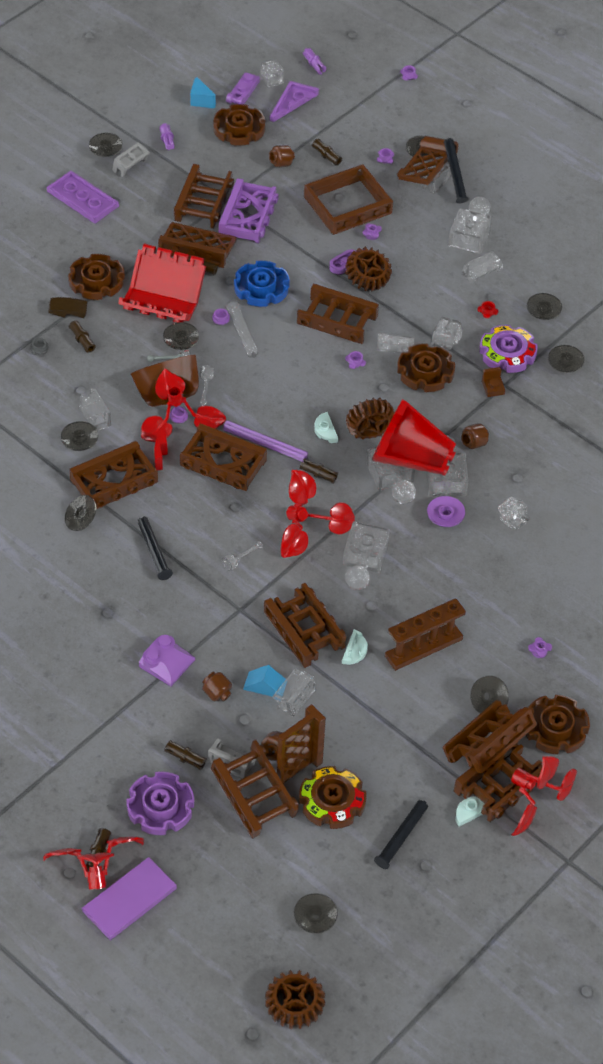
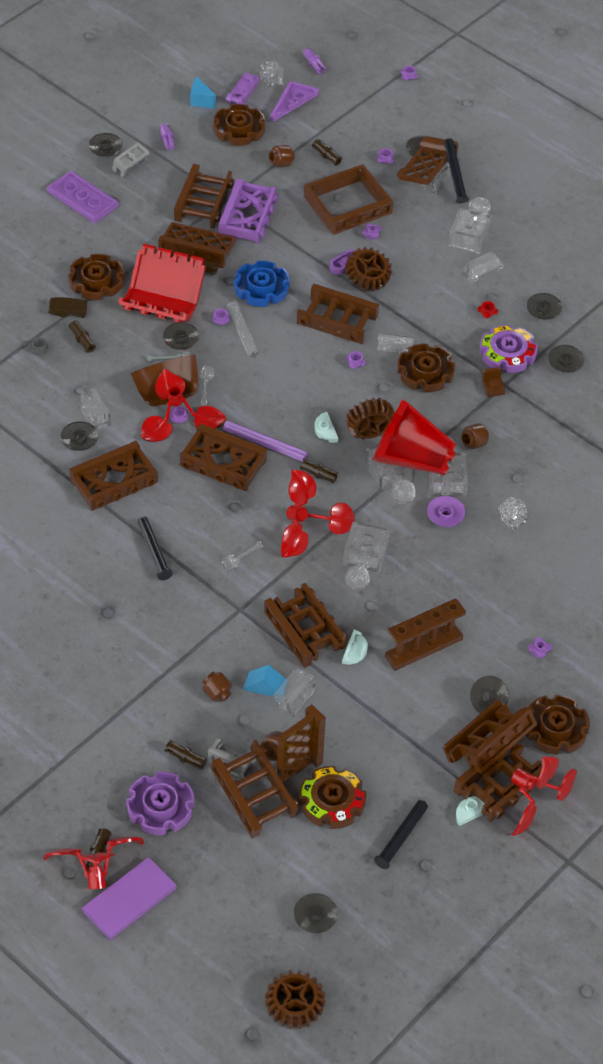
clear smoke dish [65,495,97,531] -> none
medium lavender slope [139,635,195,686] -> none
red slope [154,429,168,470] -> none
clear brick [431,317,463,350] -> none

